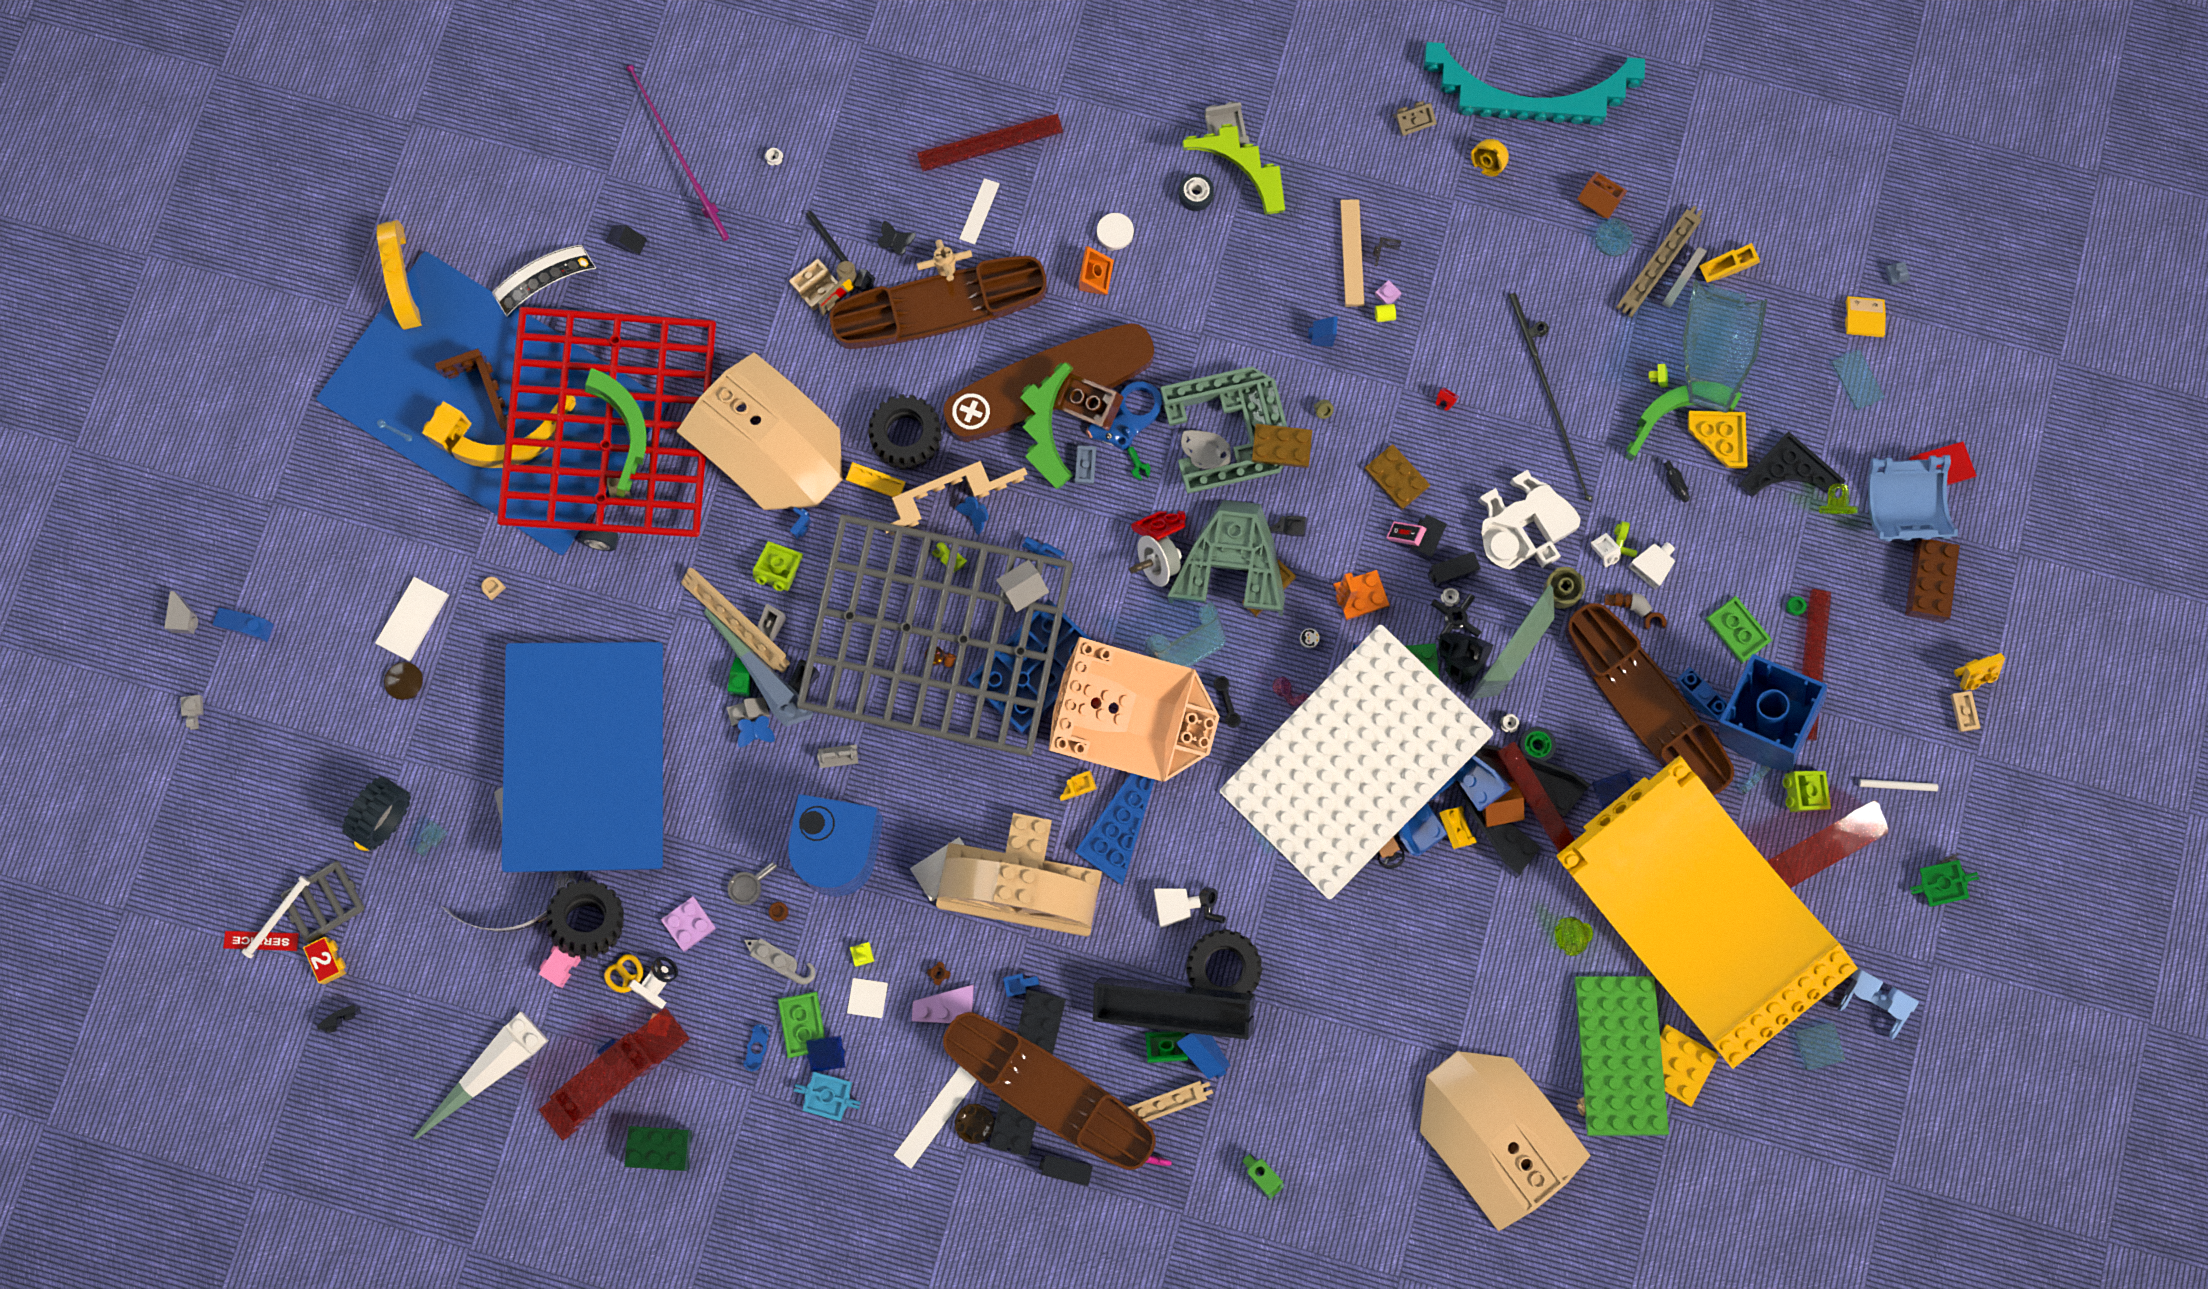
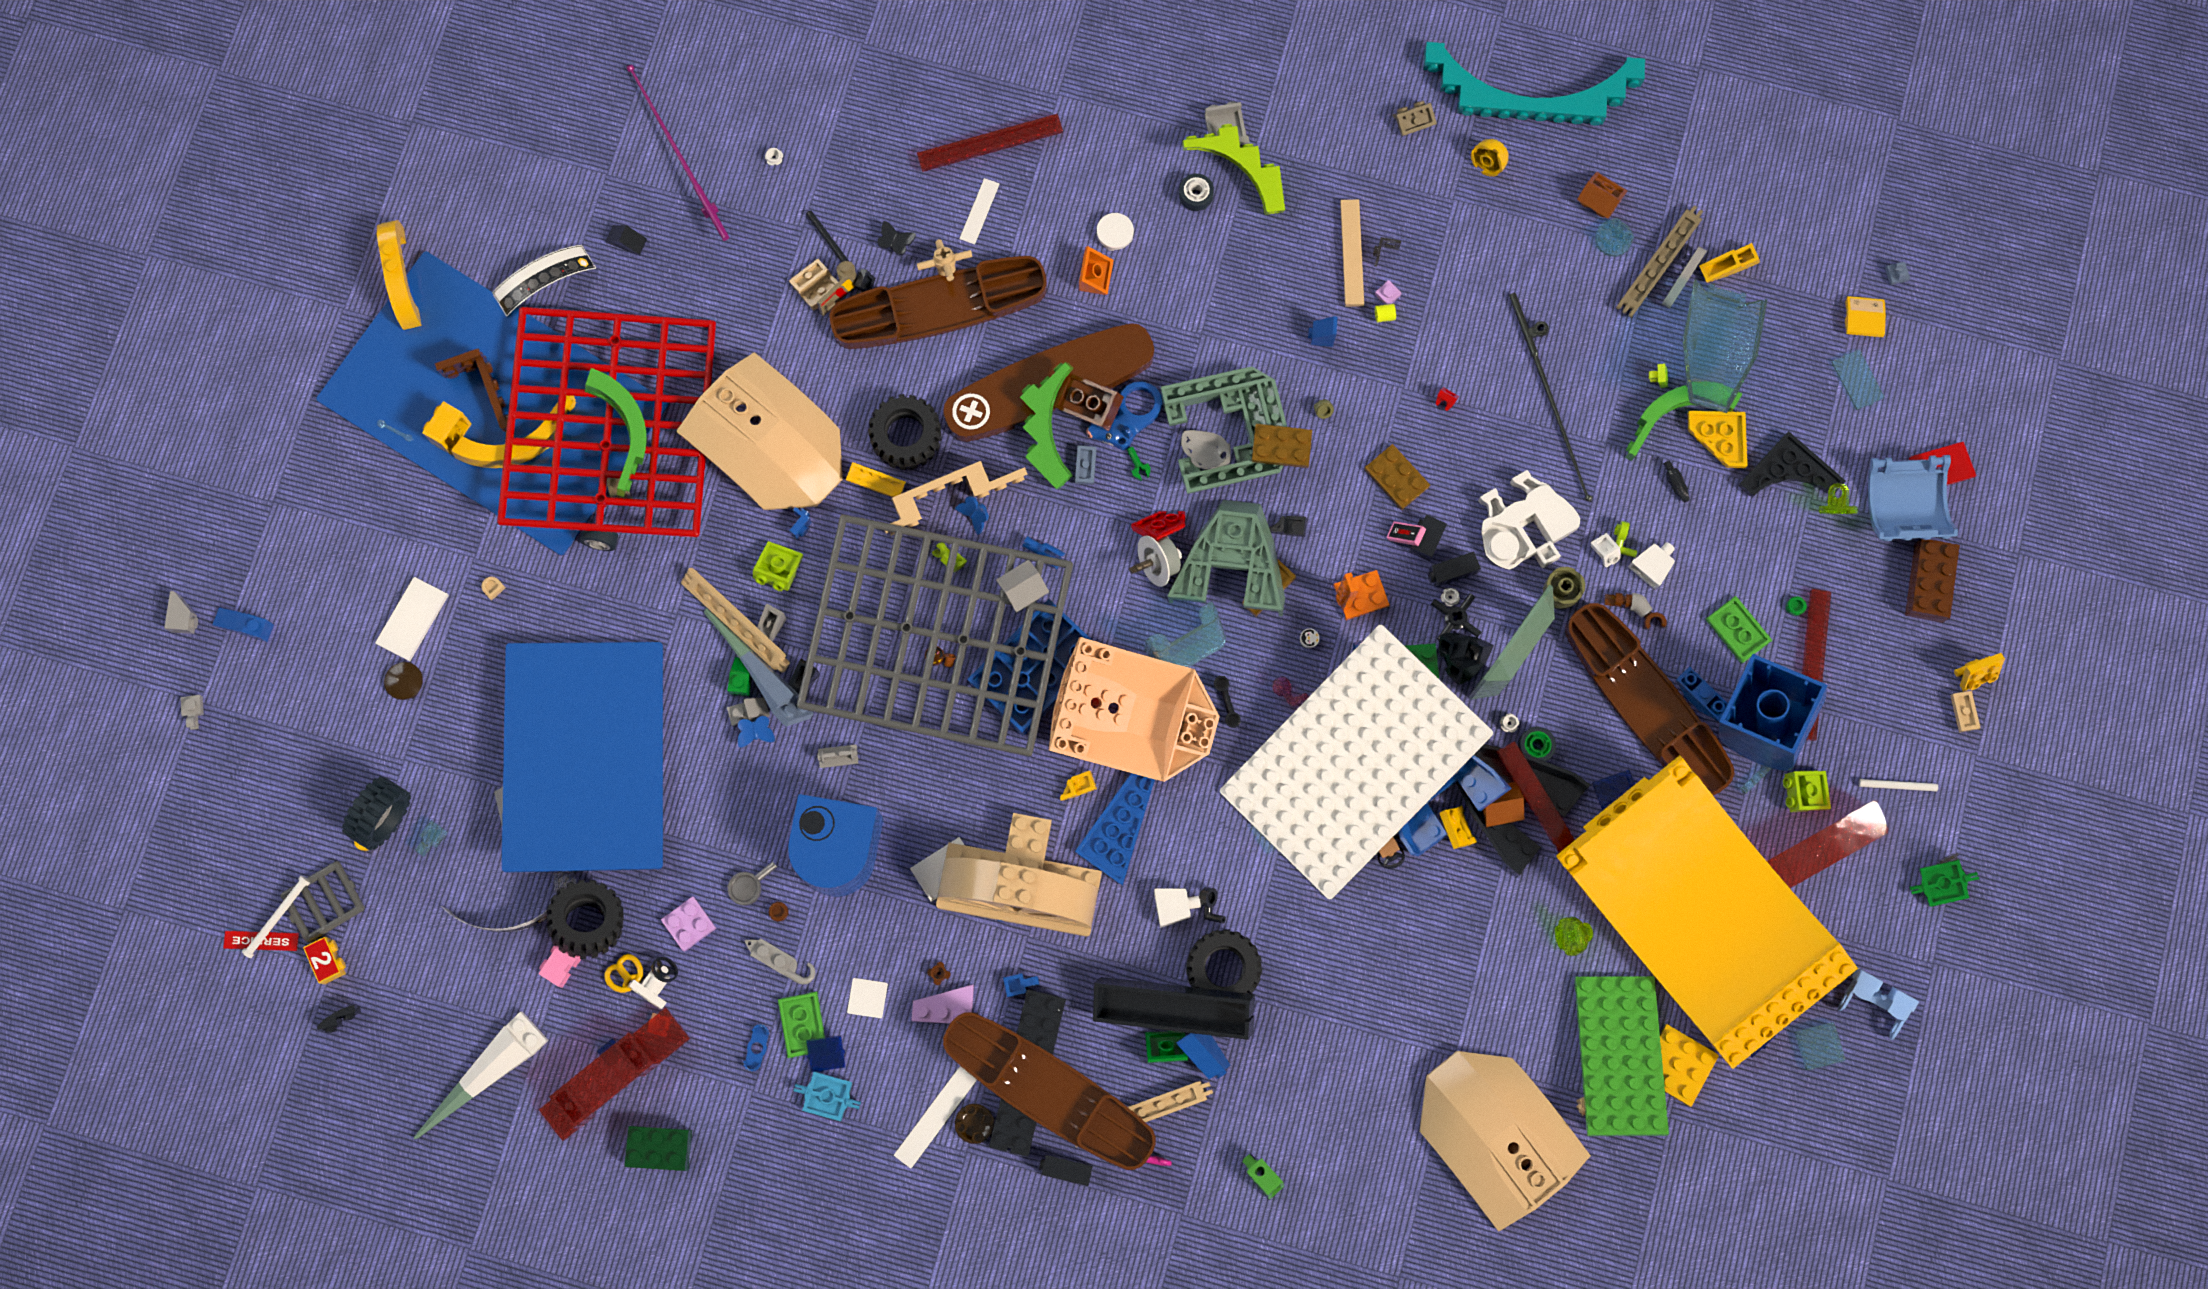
neon yellow tile [850,942,875,967] -> none

